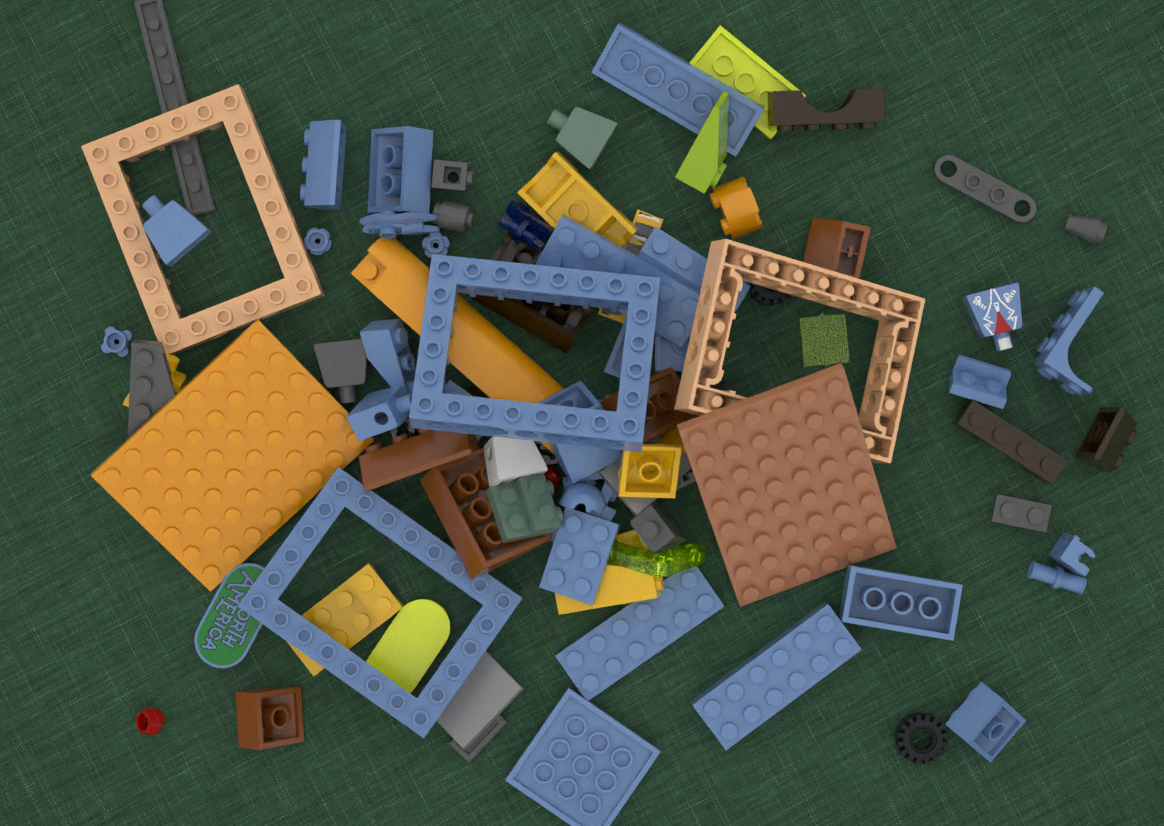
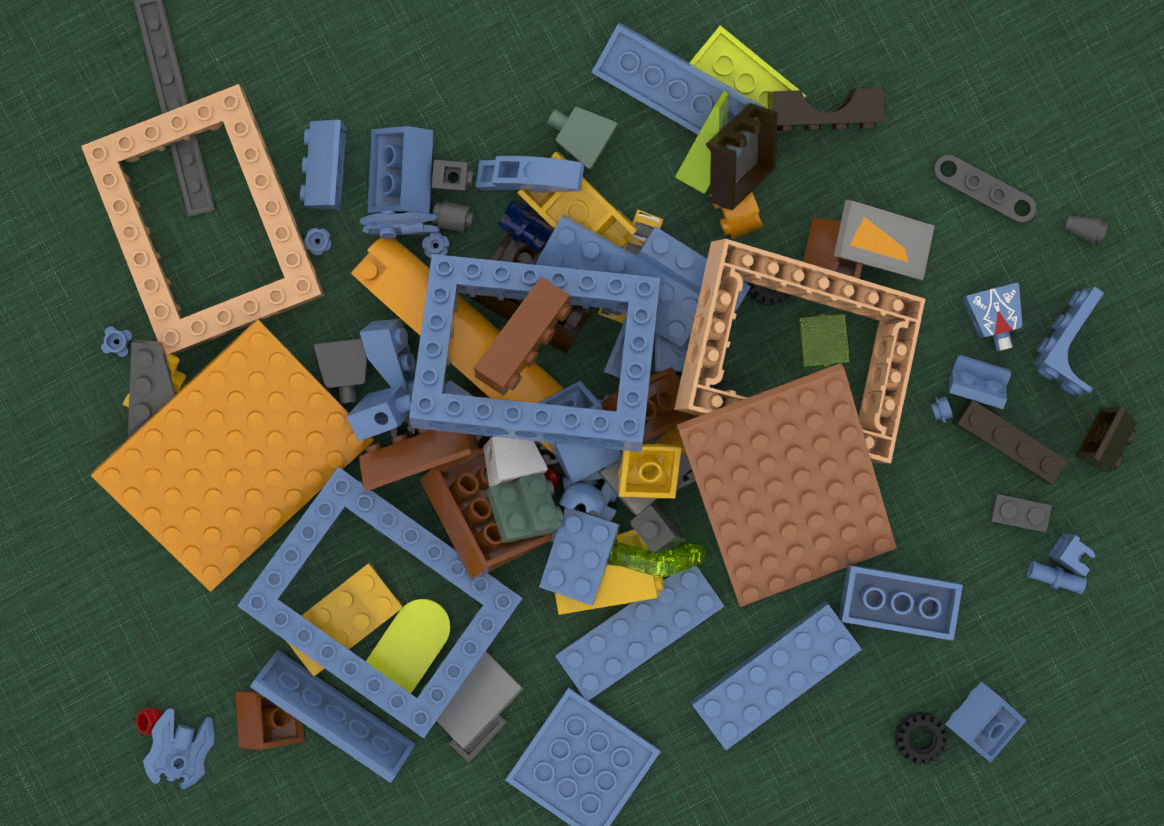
medium blue torso [142,195,212,267] -> none
tile [194,563,265,668] -> none
none -> medium blue piece [143,708,215,789]
none -> medium blue plate [250,650,415,783]
none -> dark orange brick [474,277,572,396]
none -> medium blue slope [475,156,584,193]
none -> dark brown window [706,103,778,210]
none -> light grey tile [834,200,934,280]
none -> medium blue plate [931,396,953,423]

